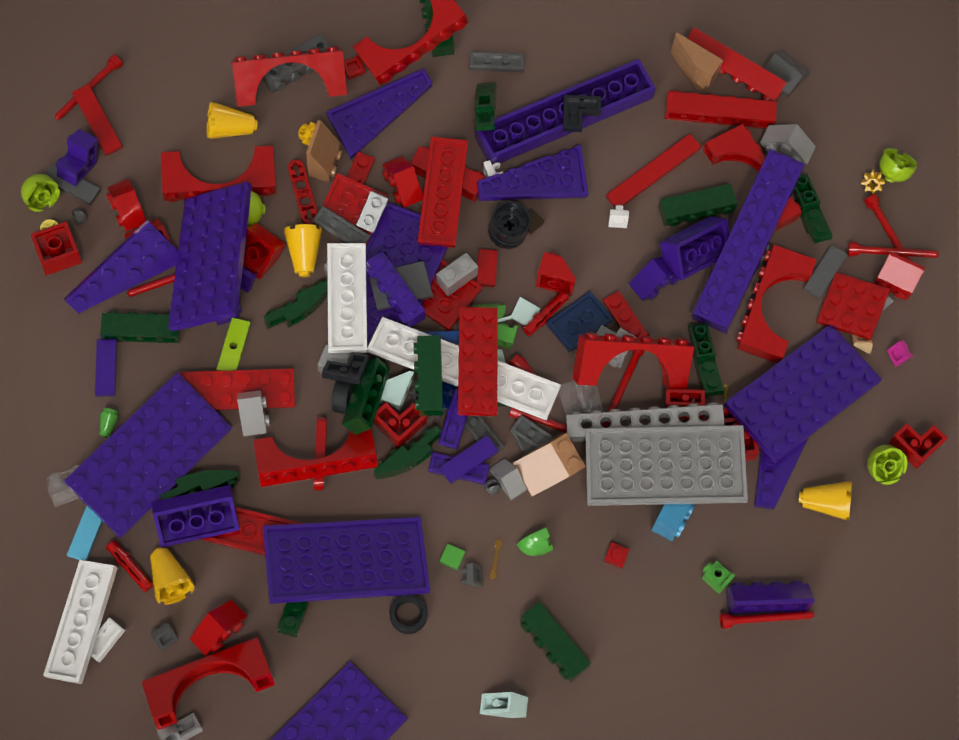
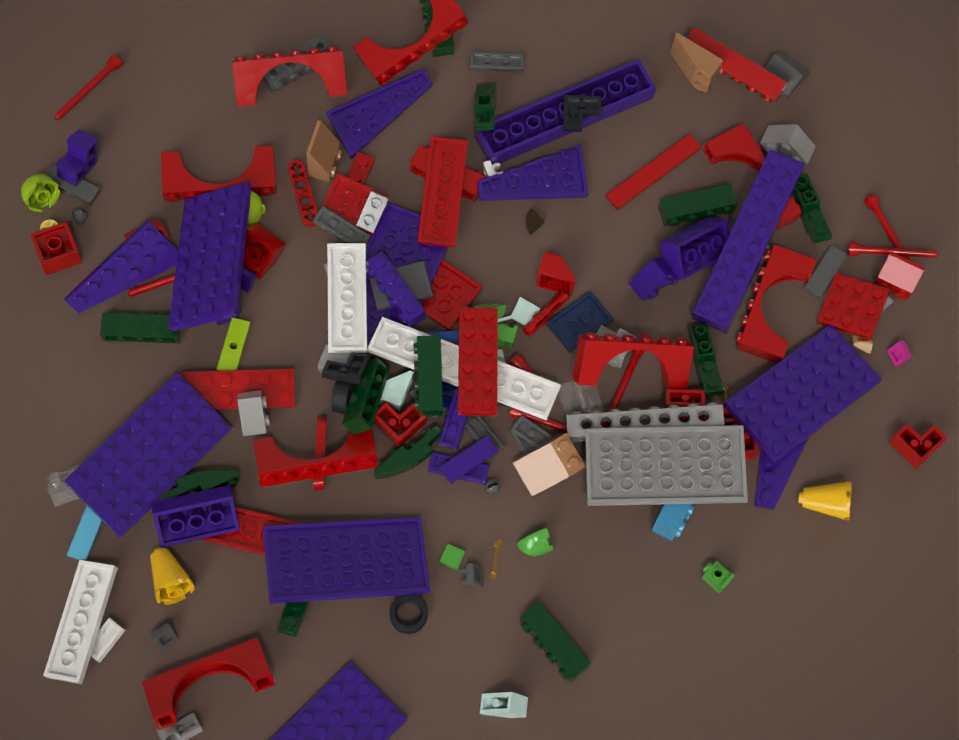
red tile [72,84,123,156] -> none
dark purple tile [95,339,117,396] -> none
bright green cone [99,408,119,438] -> none
red brick [106,179,146,231] -> none
red pin [106,540,154,592] -> none
red brick [189,600,248,656] -> none
yellow cone [206,102,258,139] -> none
dark green slope [263,280,328,329] -> none
yellow cone [284,224,322,277] -> none
yellow gear [298,122,316,146] -> none
red plate [344,56,365,80] -> none
red brick [382,156,423,208] -> none
light grey brick [436,253,478,296] -> none
red tile [477,249,497,287] -> none
black wheel [488,201,531,249] -> none
light grey slope [489,458,527,501] -> none
red plate [603,291,648,338] -> none
red plate [604,542,630,569] -> none
white tile [608,205,629,228] -> none
red brick [665,90,777,129] -> none
red piece [719,611,814,629] -> none
dark purple slope [726,581,815,614] -> none
yellow gear [861,169,885,194] -> none
lime cylinder [867,445,908,485] -> none
lime cylinder [879,148,917,183] -> none

